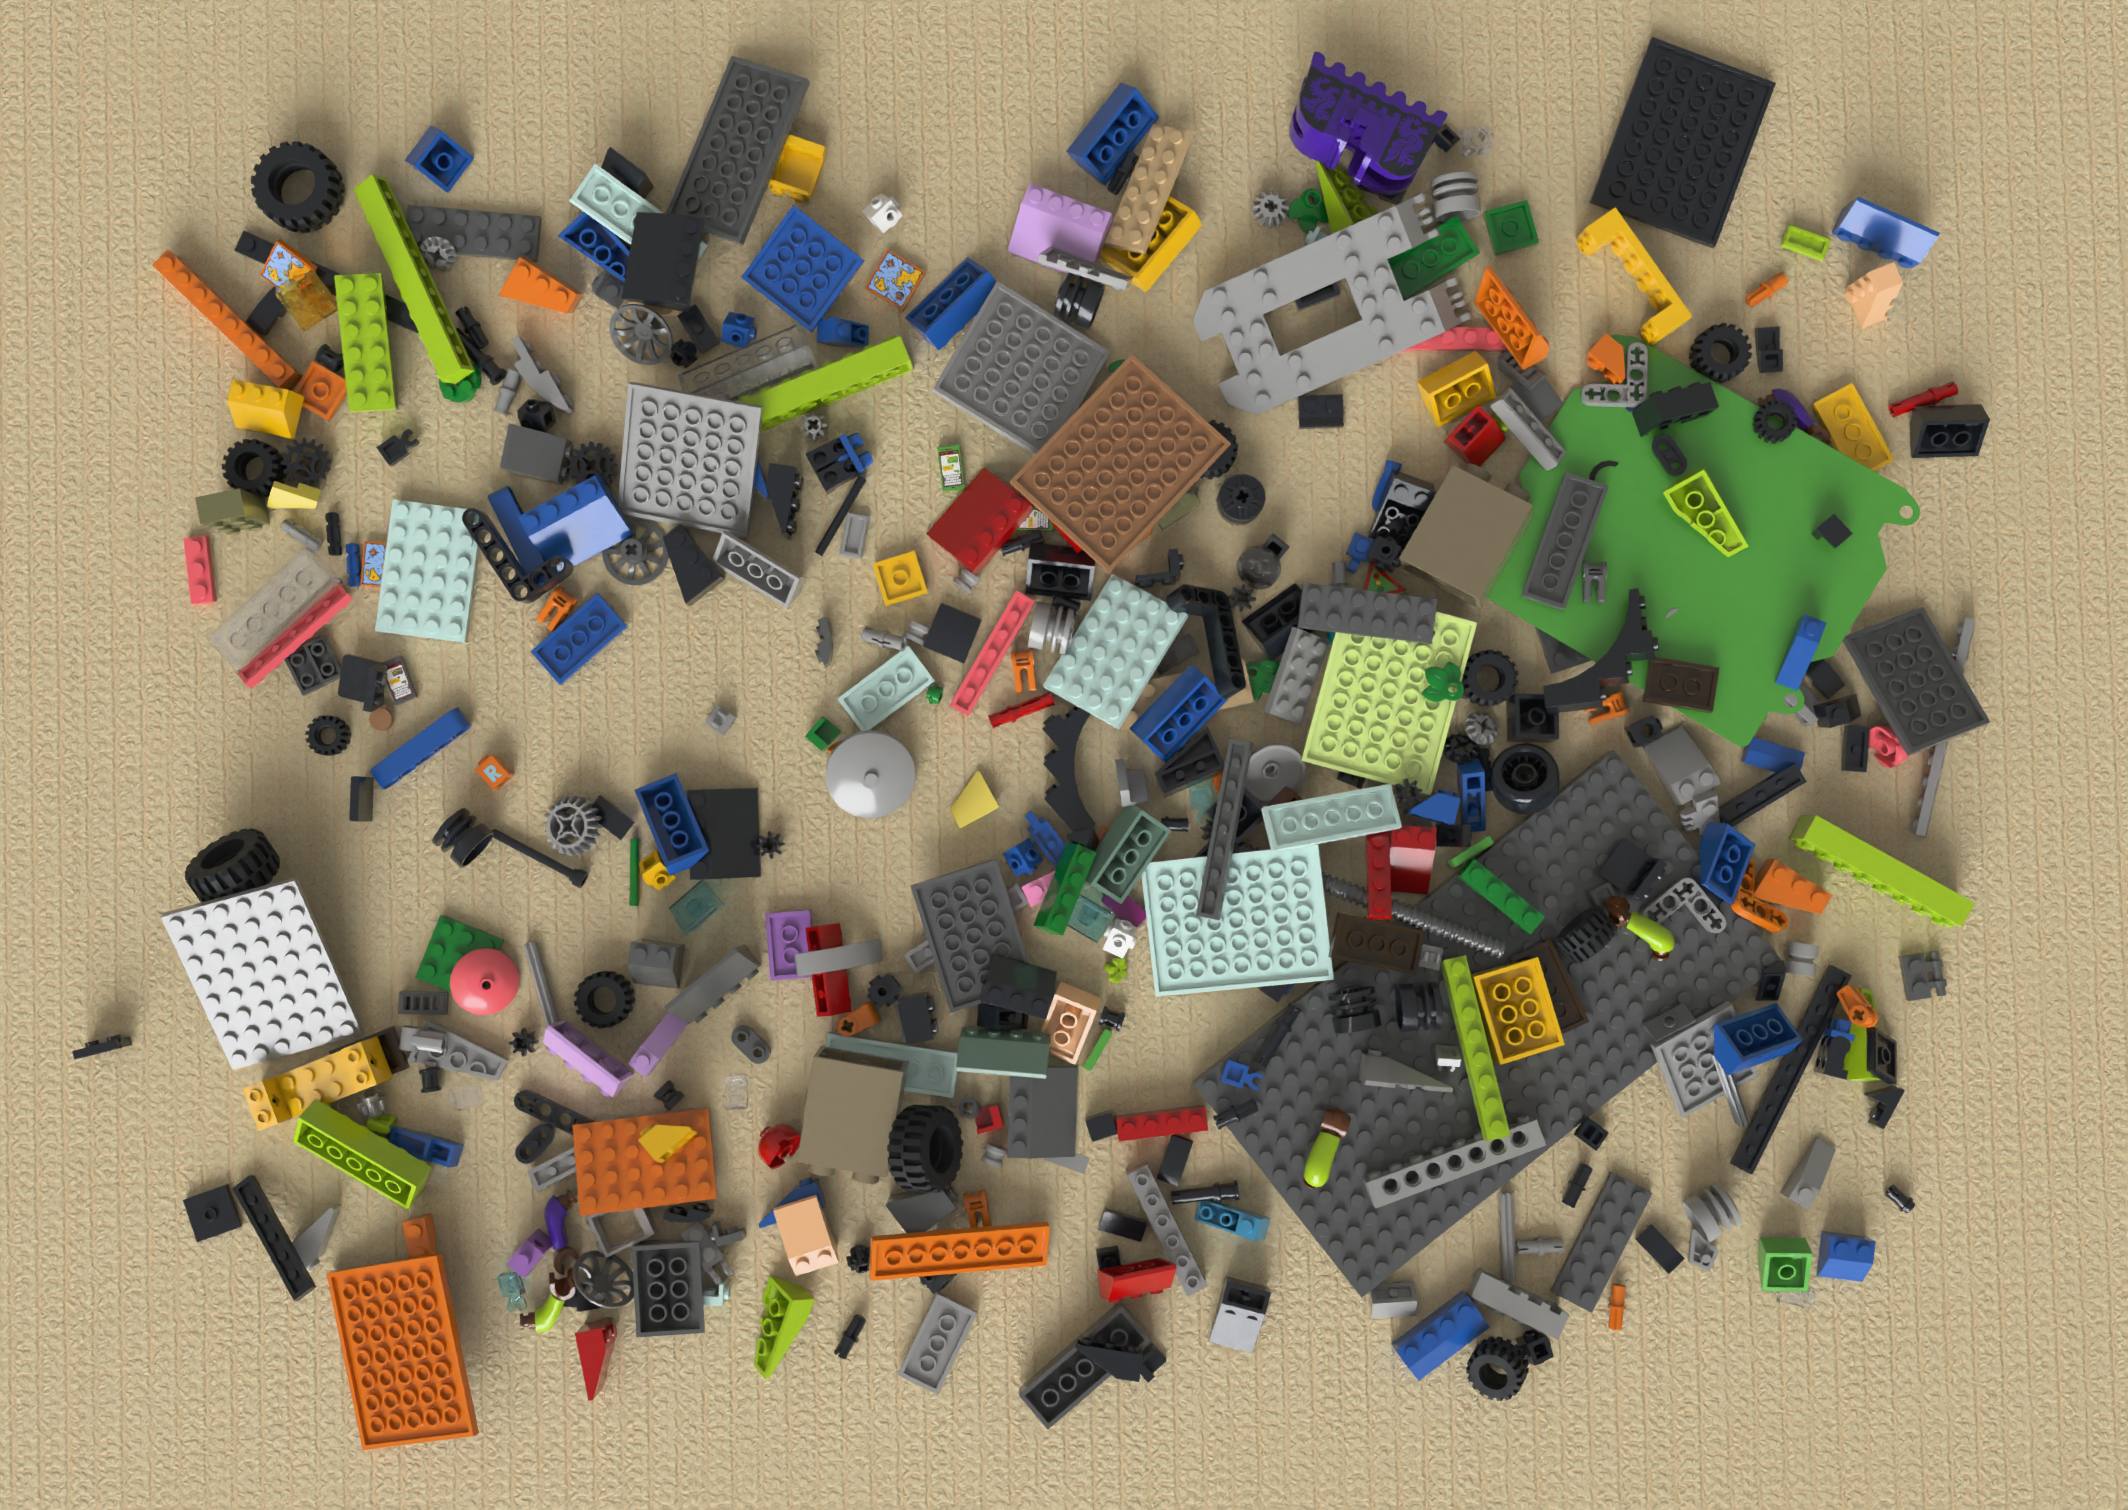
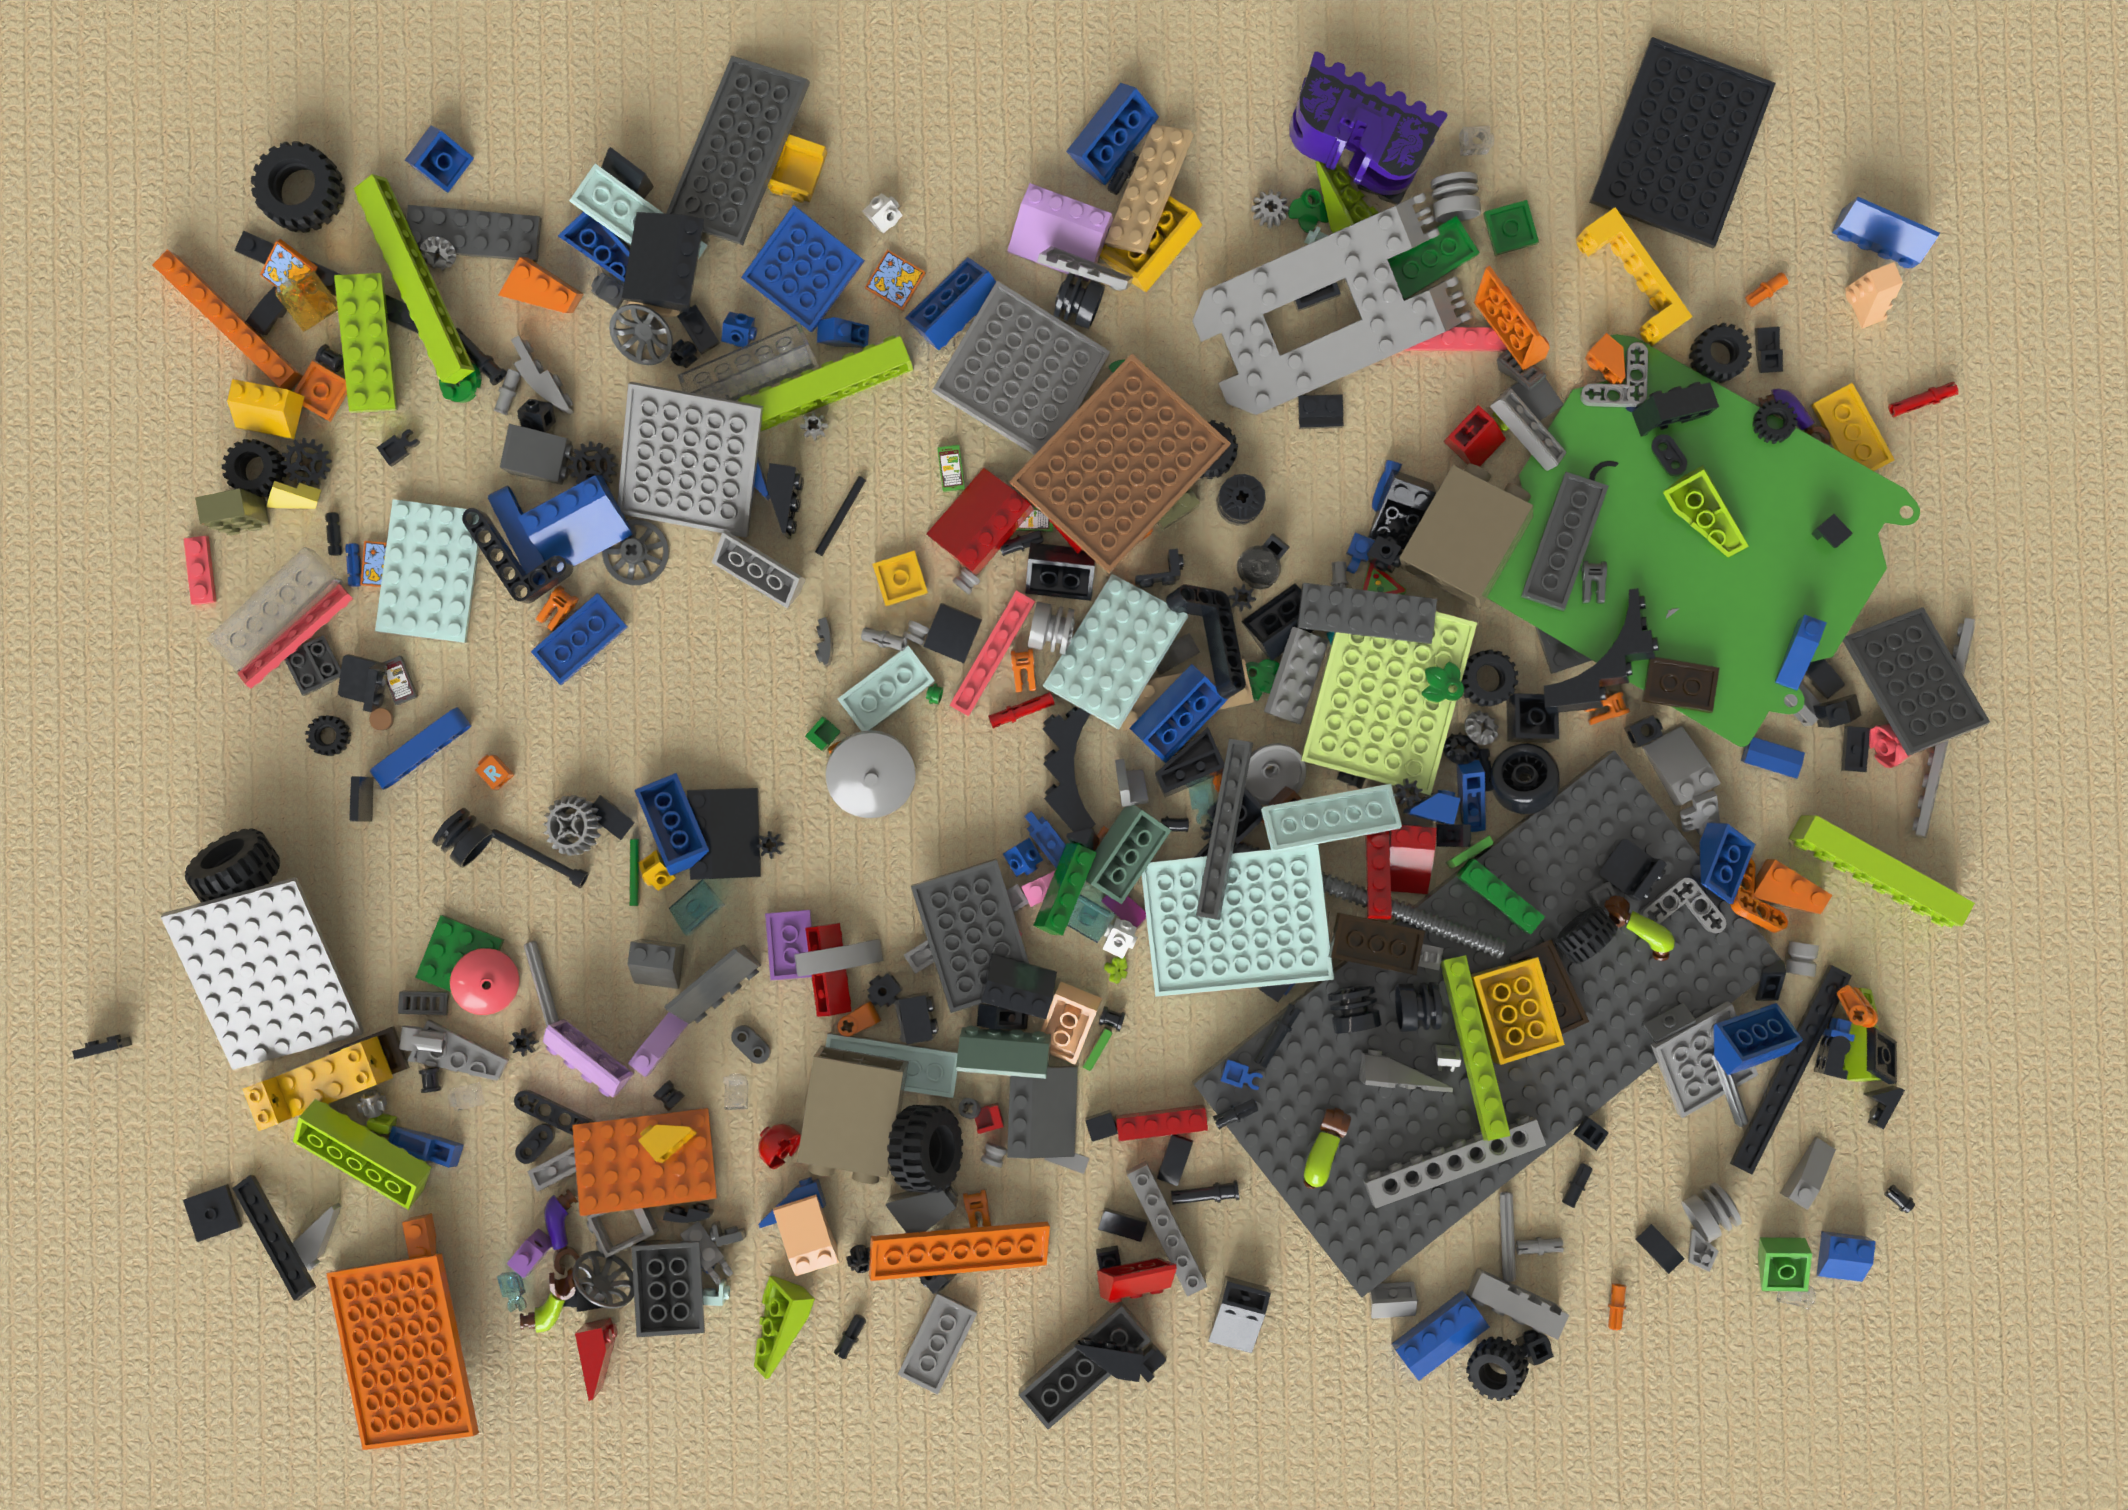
light grey axle [281,519,322,551] -> none
black axle [455,306,489,349] -> none
black tyre [574,971,635,1029] -> none
black wedge [662,524,725,606] -> none
light grey tile [705,705,737,736] -> none
black hips [806,433,874,495] -> none
light grey tile [839,512,870,560] -> none
light yellow slope [950,770,999,829] -> none
black pin [1051,593,1081,616] -> none
dark azure slope [1195,1200,1270,1241] -> none
yellow slope [1417,351,1496,428] -> none
black plate [1430,115,1461,152] -> none
dark grey plate [1550,1171,1652,1313] -> none
black plate [1718,762,1807,827] -> none
lime plate [1780,224,1831,261] -> none
dark grey plate [1899,951,1947,1001] -> none
black slope [1910,404,1990,458] -> none

